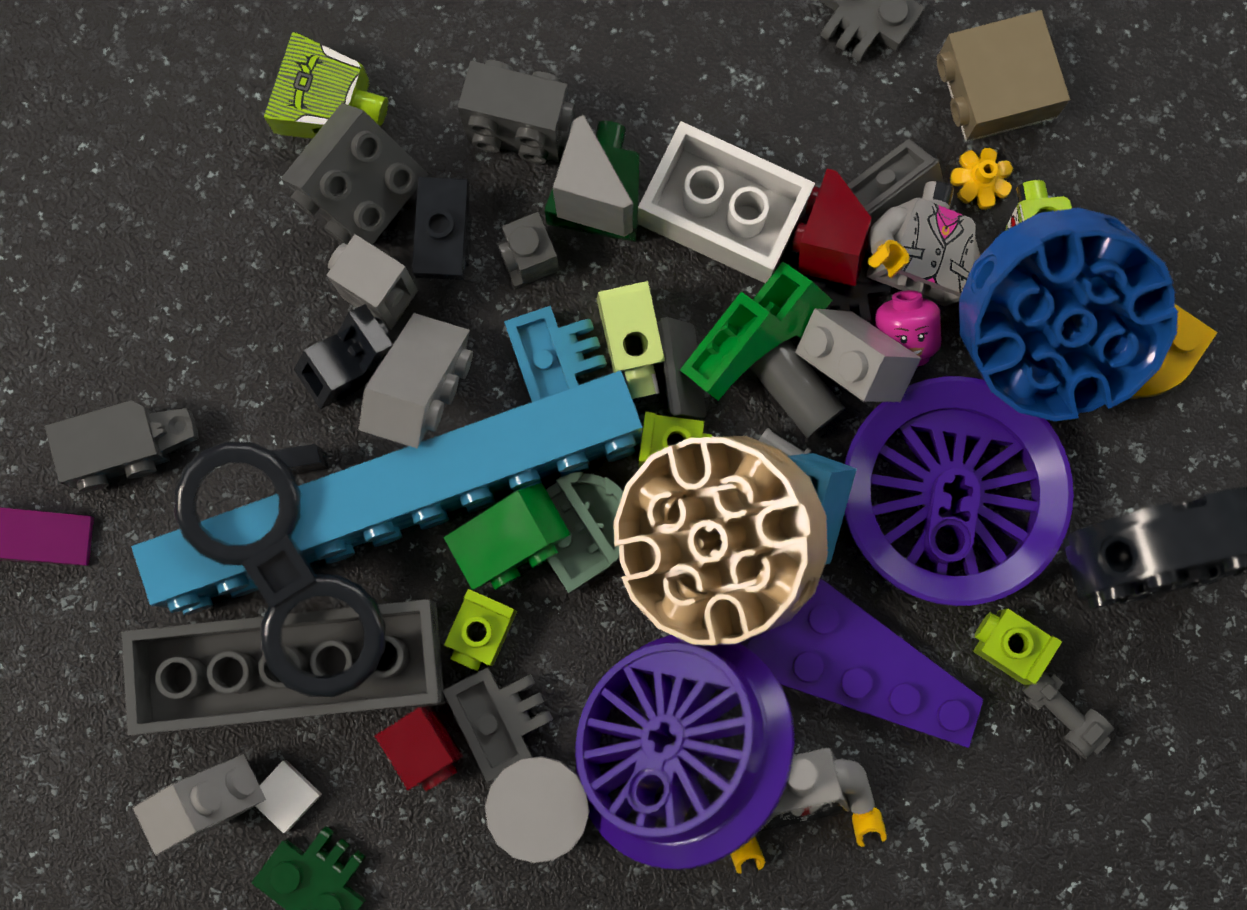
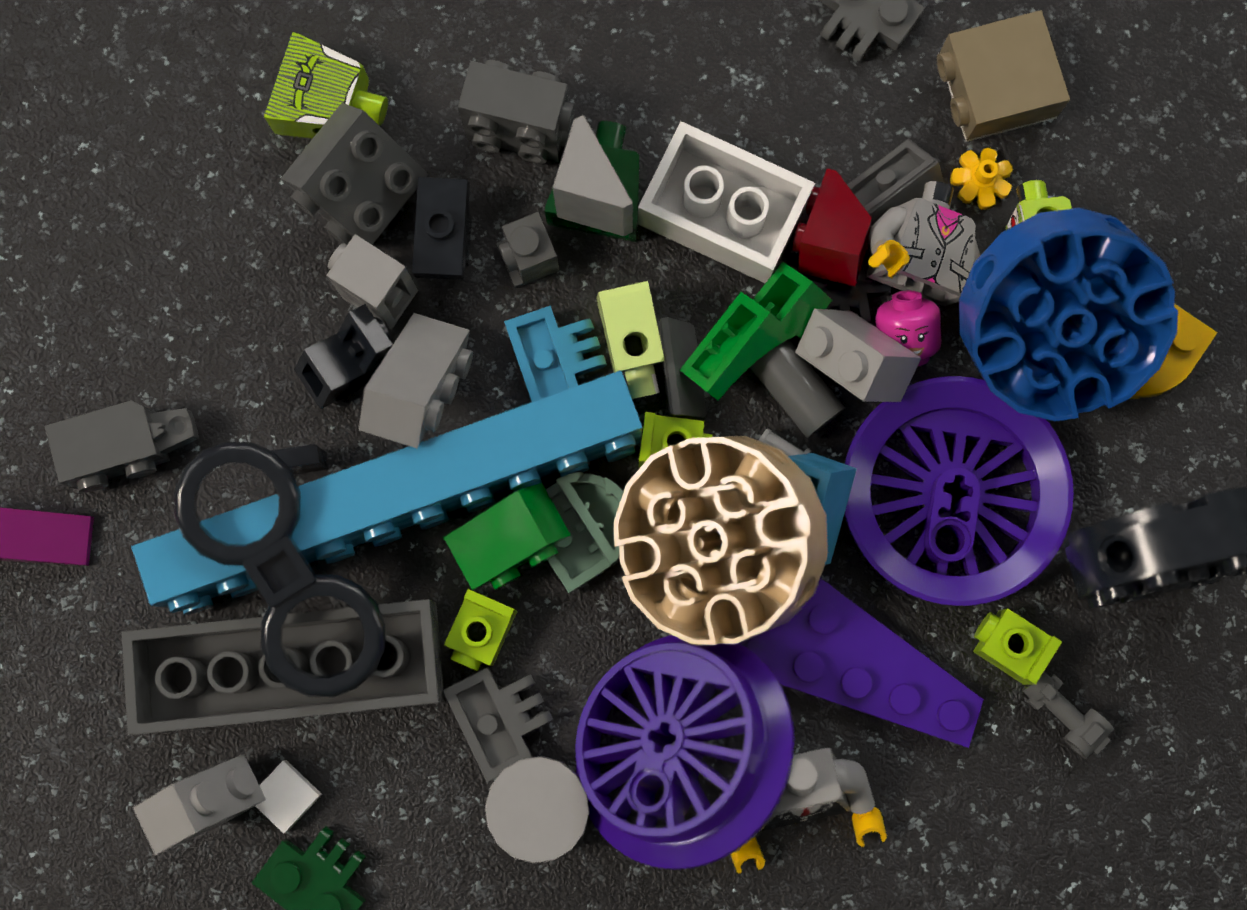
dark red brick [375,706,463,792] -> none

